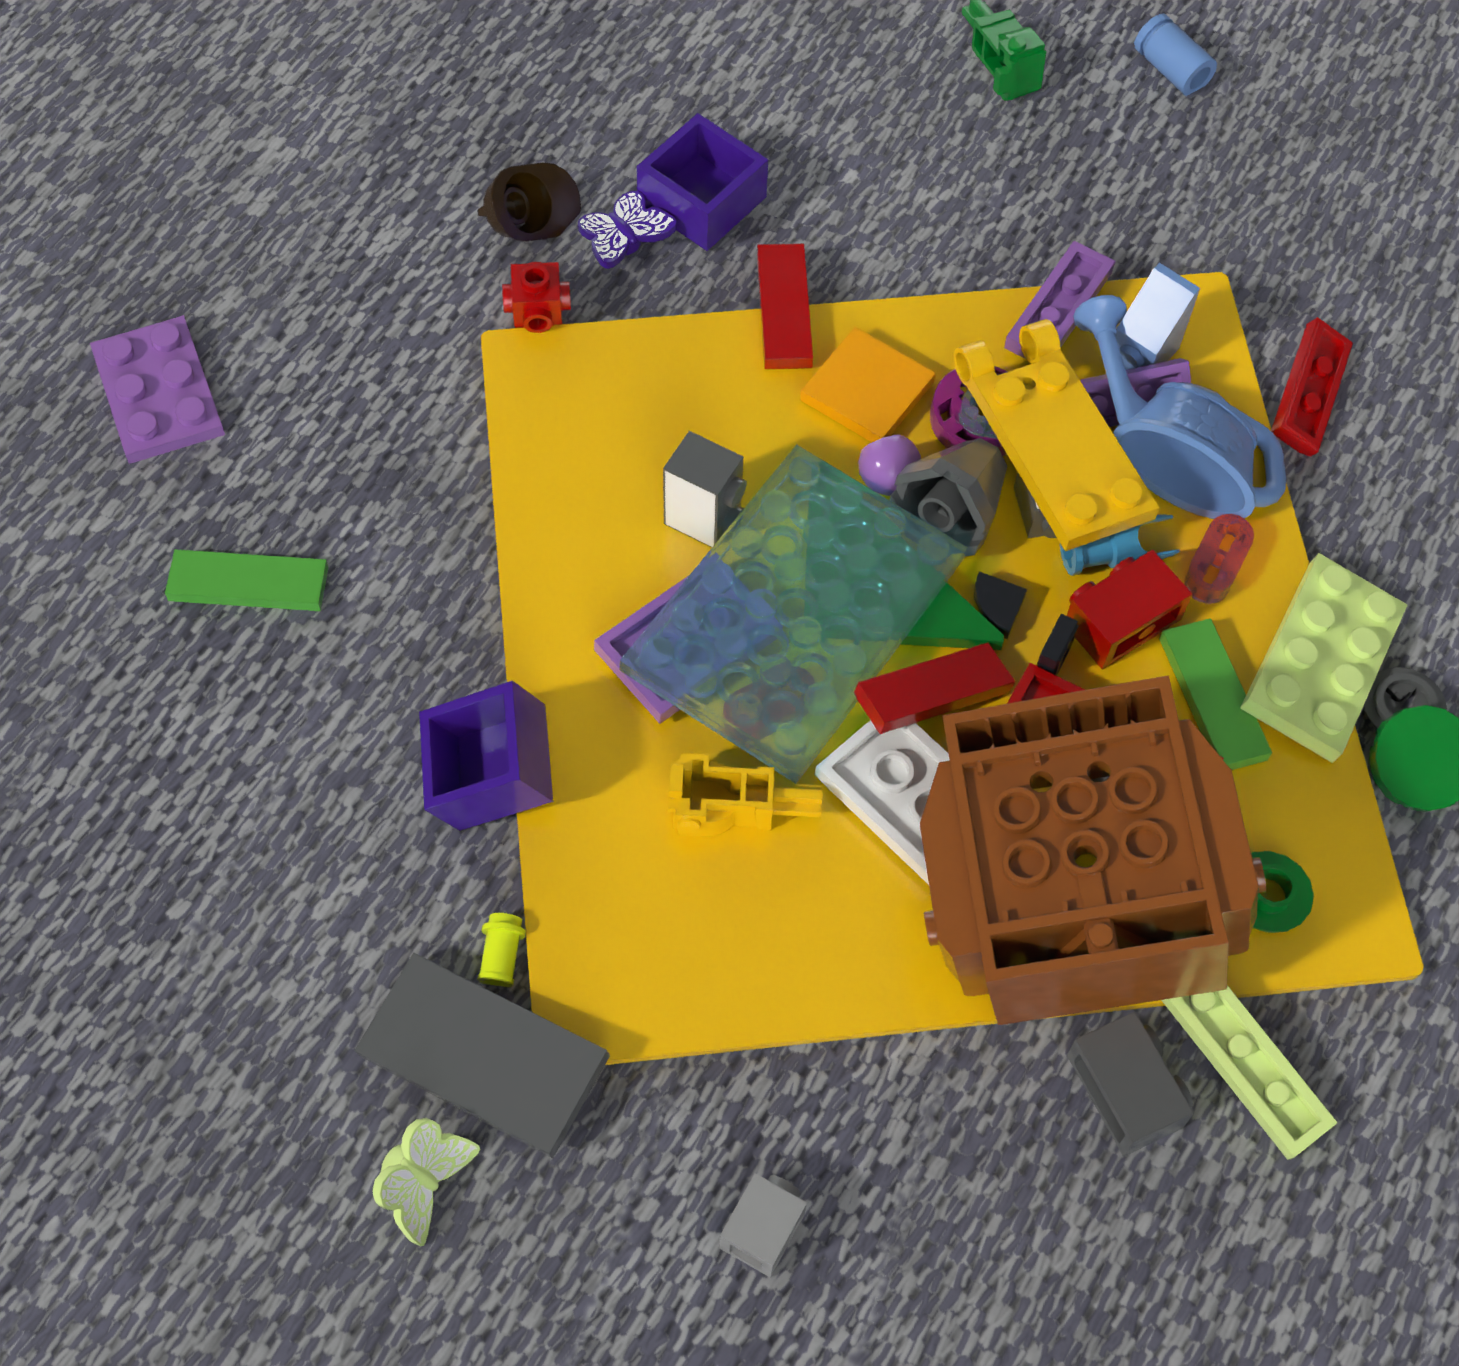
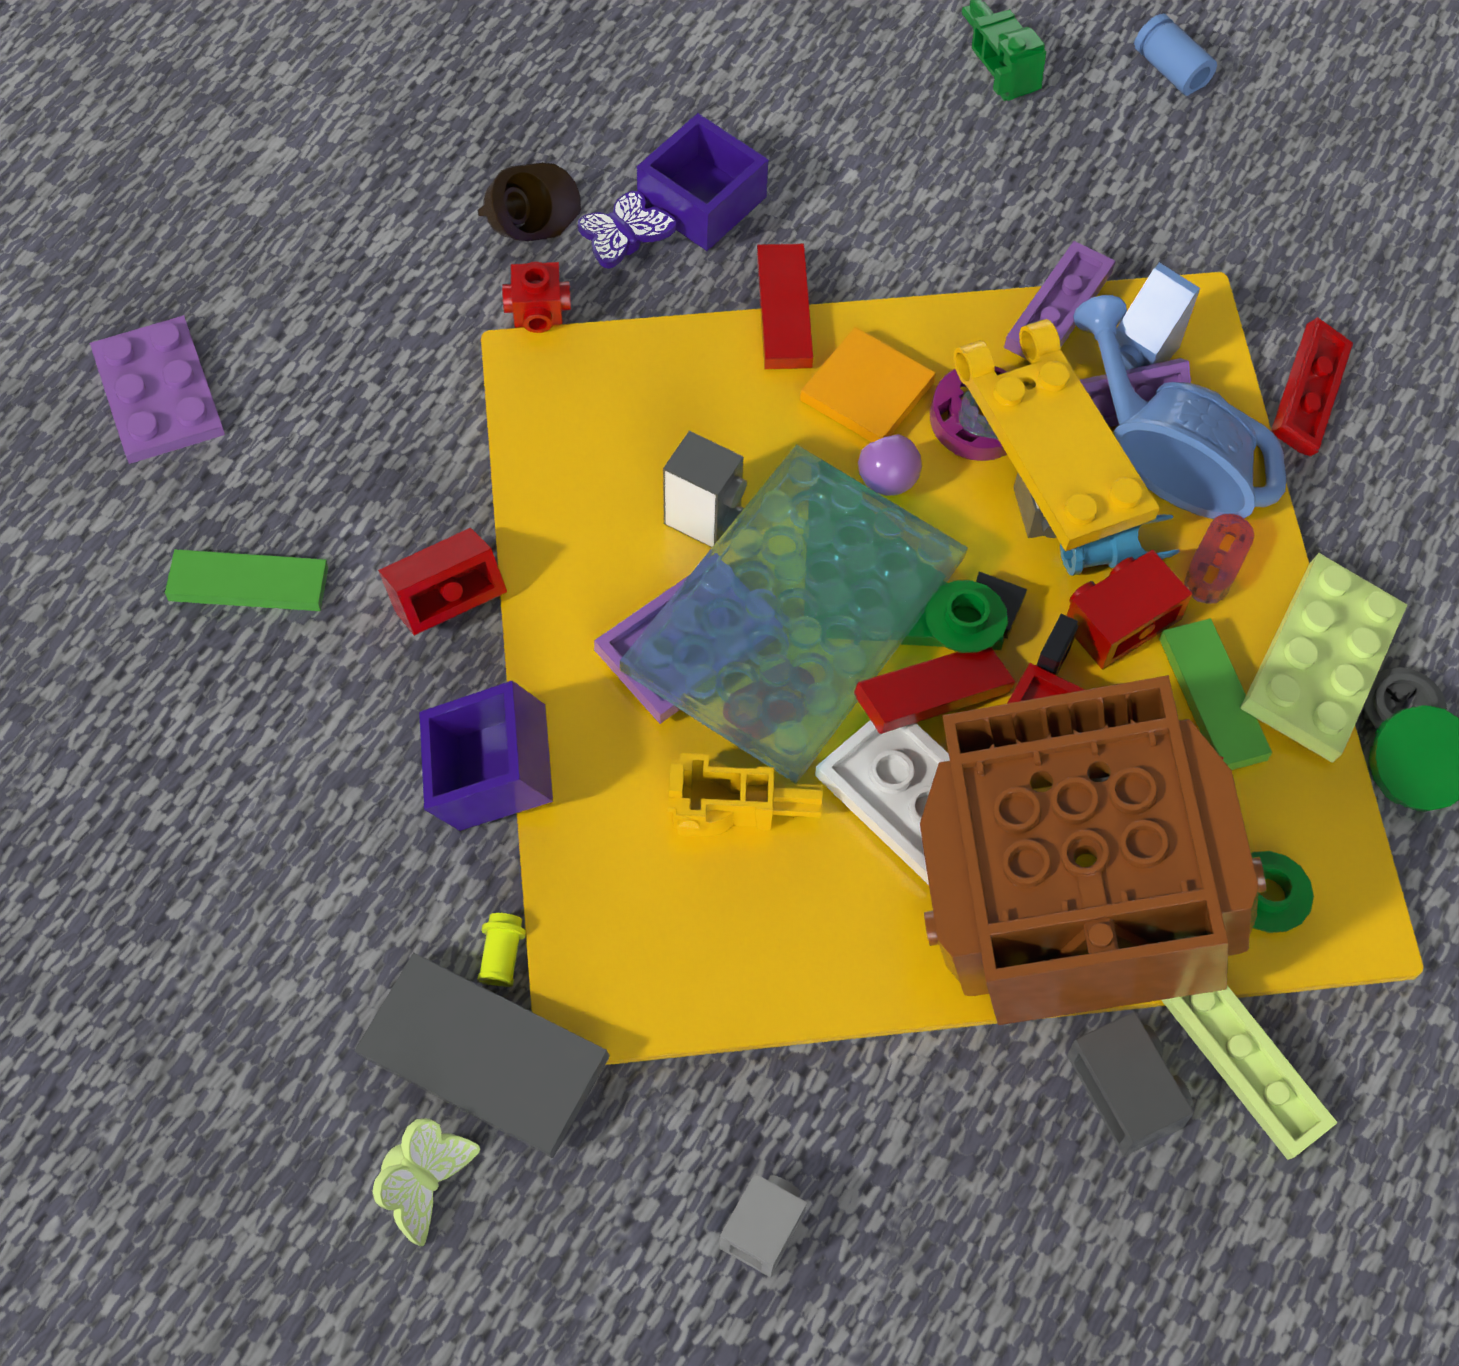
dark grey cone [888,438,1007,560] -> none
none -> red brick [378,527,507,636]
none -> green piece [925,580,1008,653]

